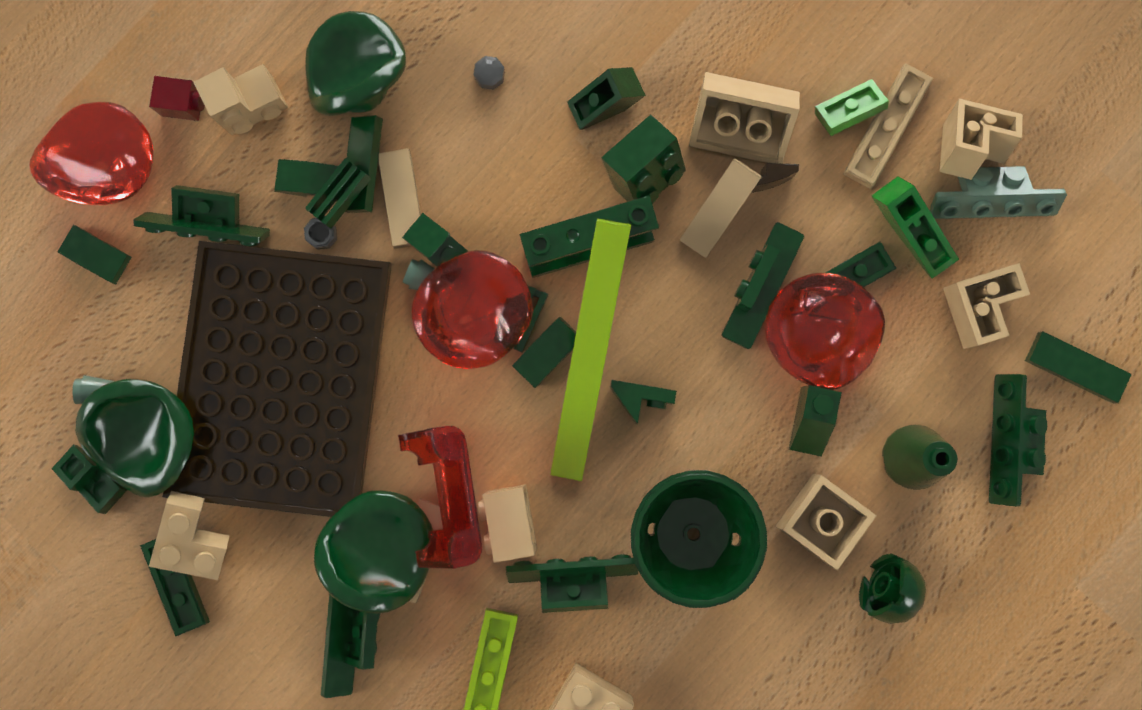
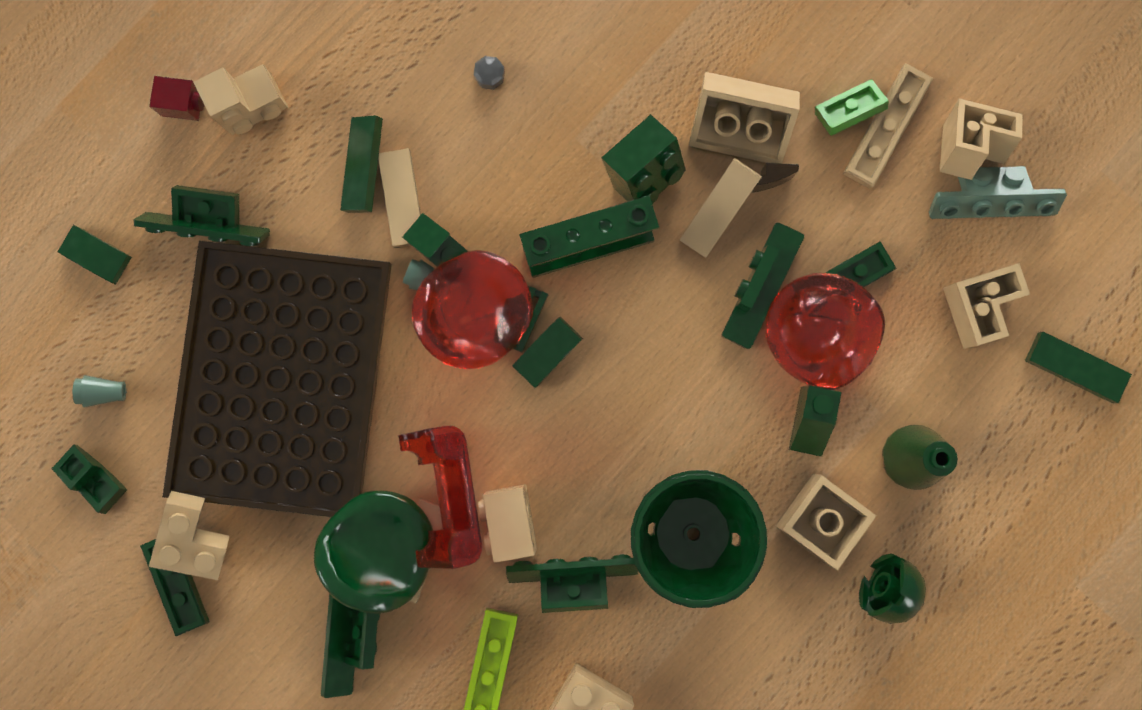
clear red piece [29,102,154,205] -> none
dark green piece [75,379,194,498] -> none
dark green slope [274,159,338,197] -> none
dark grey tile [304,218,337,250] -> none
dark green piece [305,11,406,116] -> none
dark green tile [305,158,371,229] -> none
lime tile [550,218,631,481] -> none
dark green slope [567,67,646,130] -> none
dark green slope [610,380,677,424] -> none
green slope [871,176,959,279] -> none
dark green bracket [989,374,1047,507] -> none

